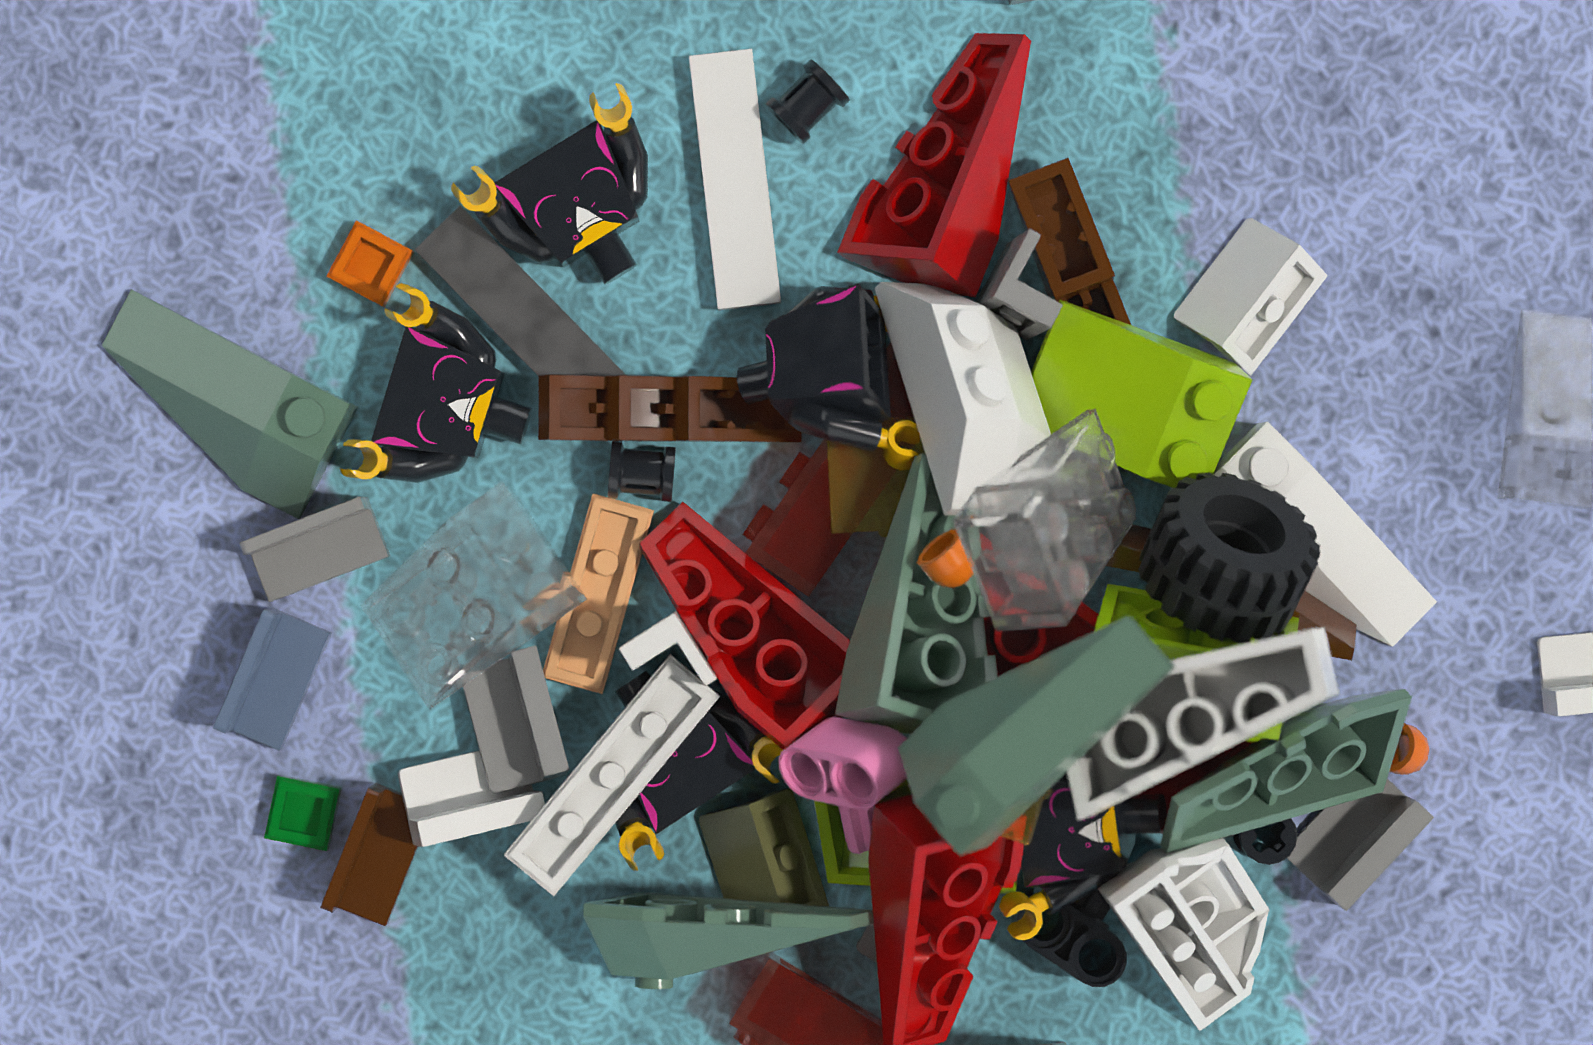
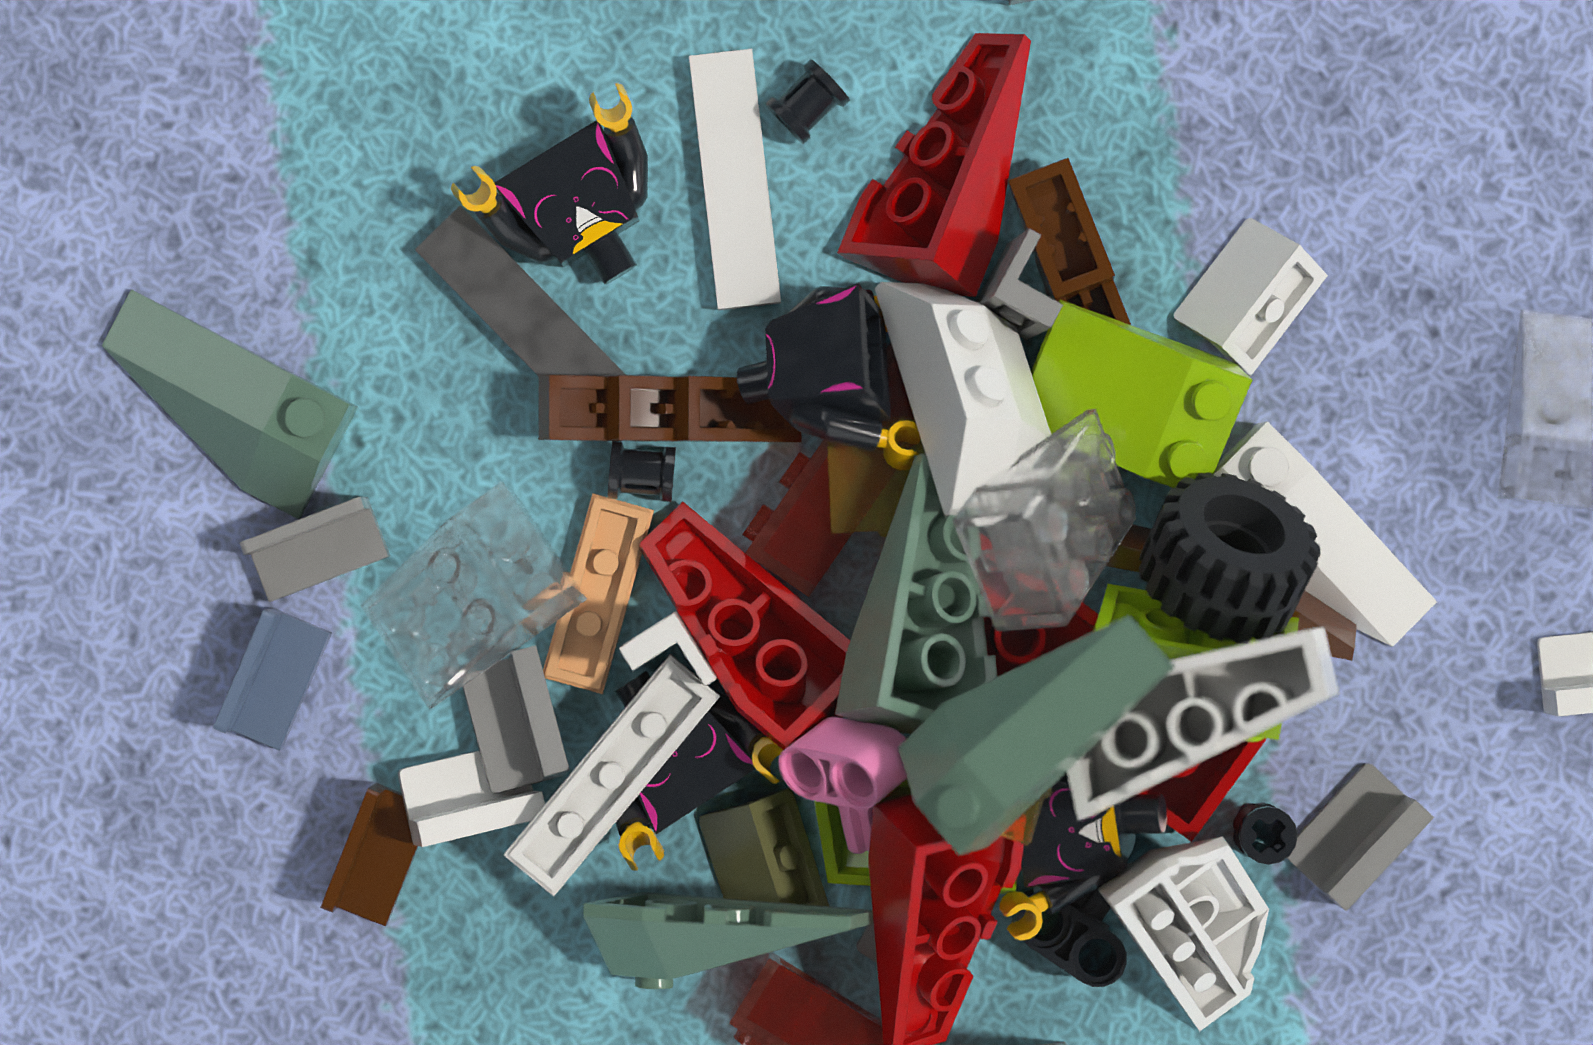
green tile [264,775,342,851] -> none
orange tile [326,220,414,308] -> none
black torso [340,283,532,483] -> none
orange hinge [917,529,975,588] -> none
sand green wedge [1160,689,1412,854] -> none
orange hinge [1389,723,1429,775] -> none

